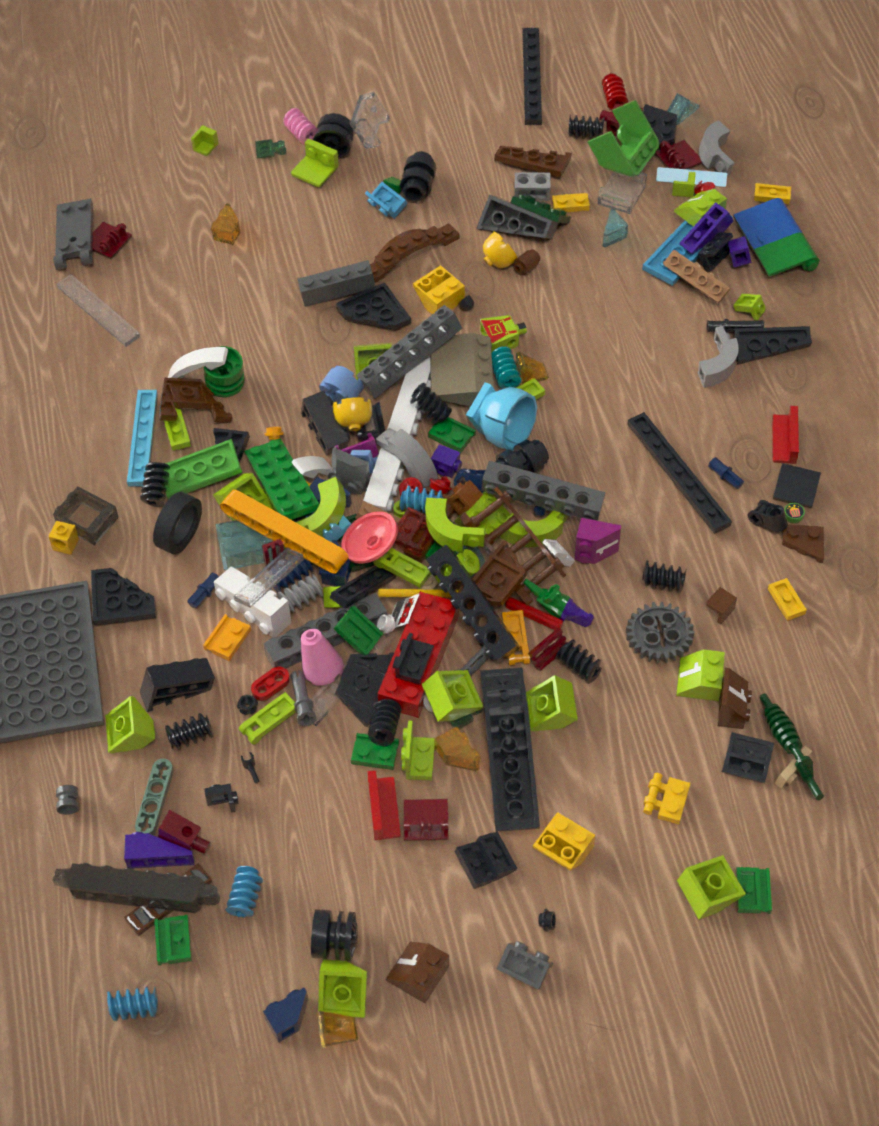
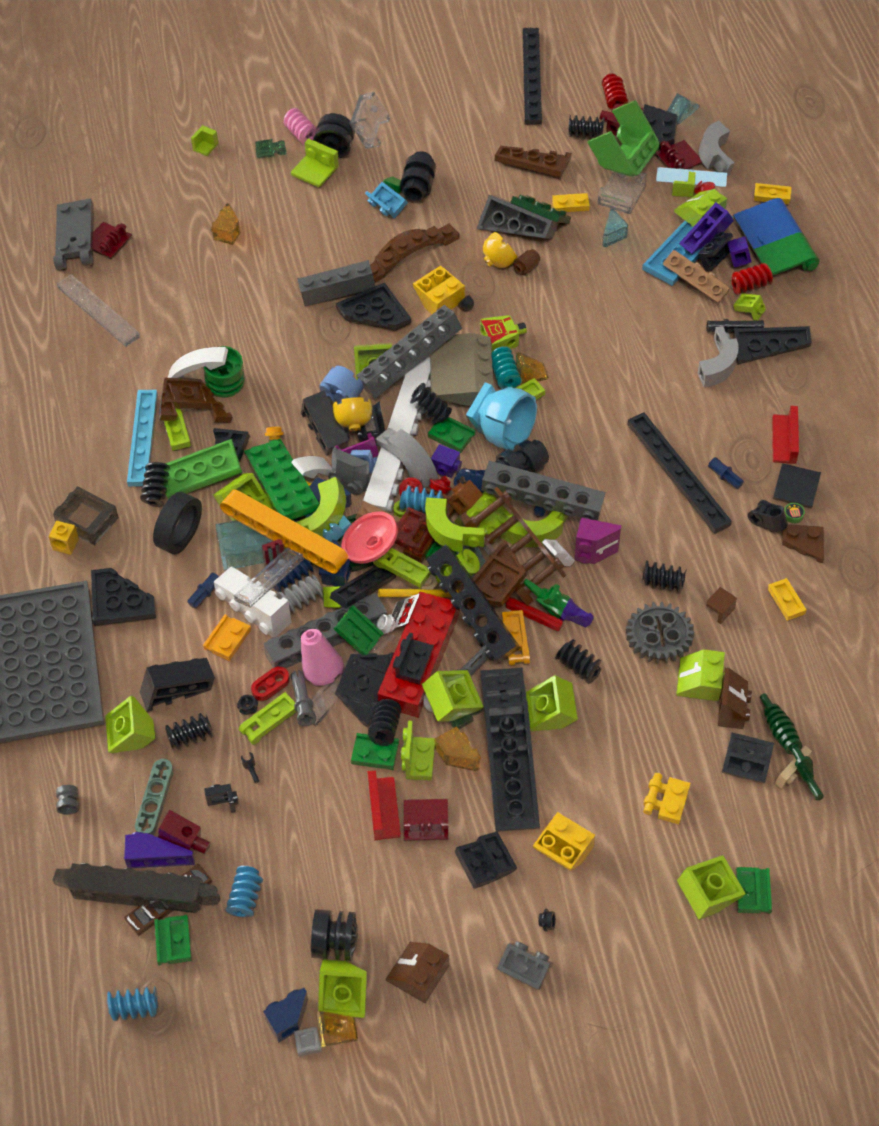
light grey brick [514,173,550,201] -> none
dark red tile [528,628,567,671] -> none
none -> light grey tile [294,1027,322,1057]
none -> red piece [731,263,773,295]

